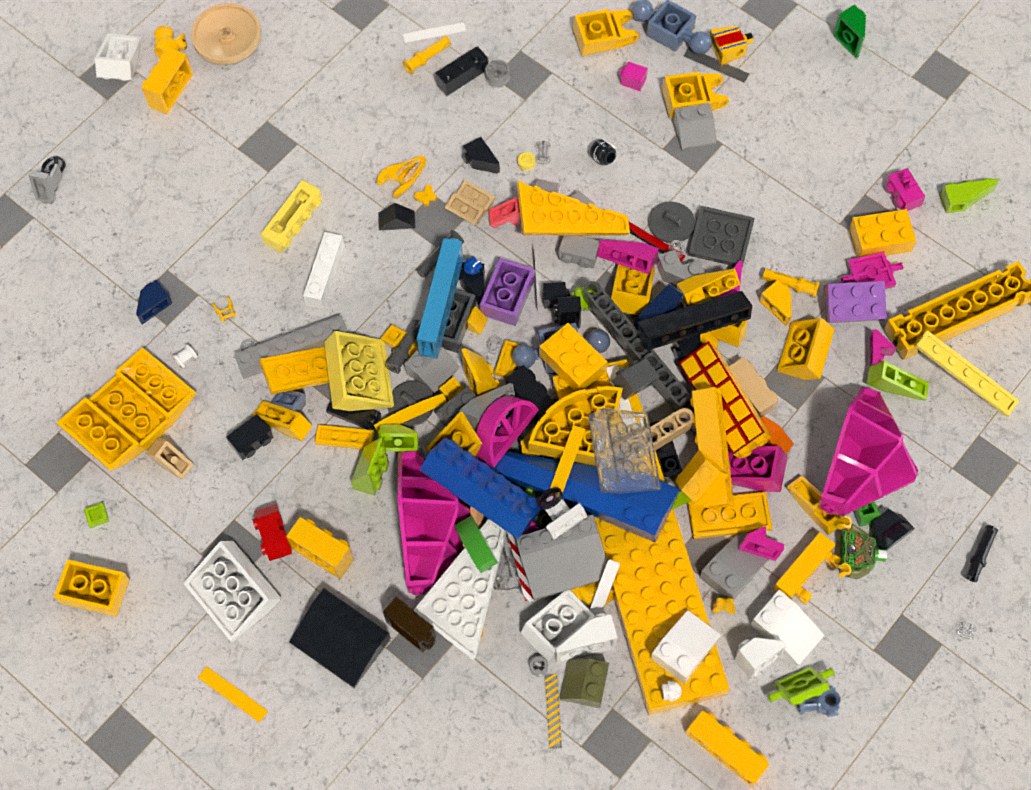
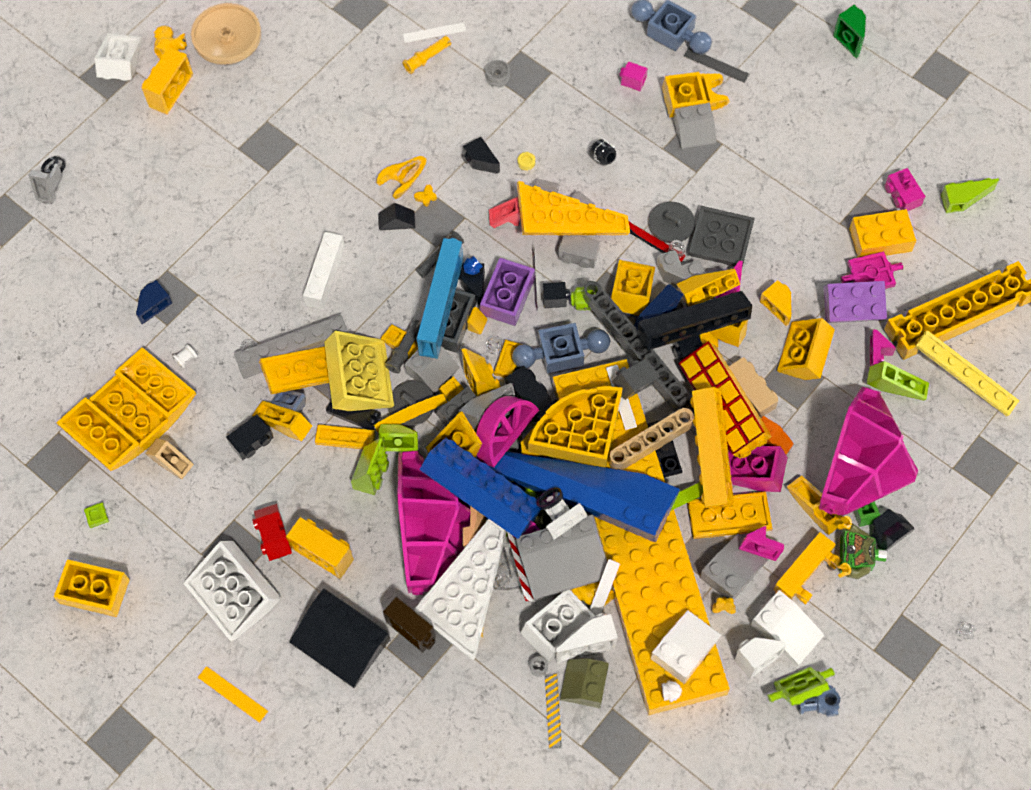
yellow piece [212,296,236,323] -> none
light yellow brick [260,180,322,253] -> none
black brick [435,46,488,96] -> none
tan slope [445,180,496,226] -> none
bright green slope [455,515,498,573] -> none
clear bush [535,140,551,164] -> none
yellow brick [539,323,608,392] -> none
yellow sticker [547,425,586,497] -> none
black brick [554,296,581,329] -> none
yellow brick [572,9,640,56] -> none
clear slope [588,408,661,494] -> none
dark pink slope [597,240,659,275] -> none
yellow slope [675,450,729,506] -> none
yellow brick [686,710,770,788] -> none
yellow torso [710,26,754,66] -> none
yellow pin [762,268,820,298] -> none
black pin [965,525,998,582] -> none

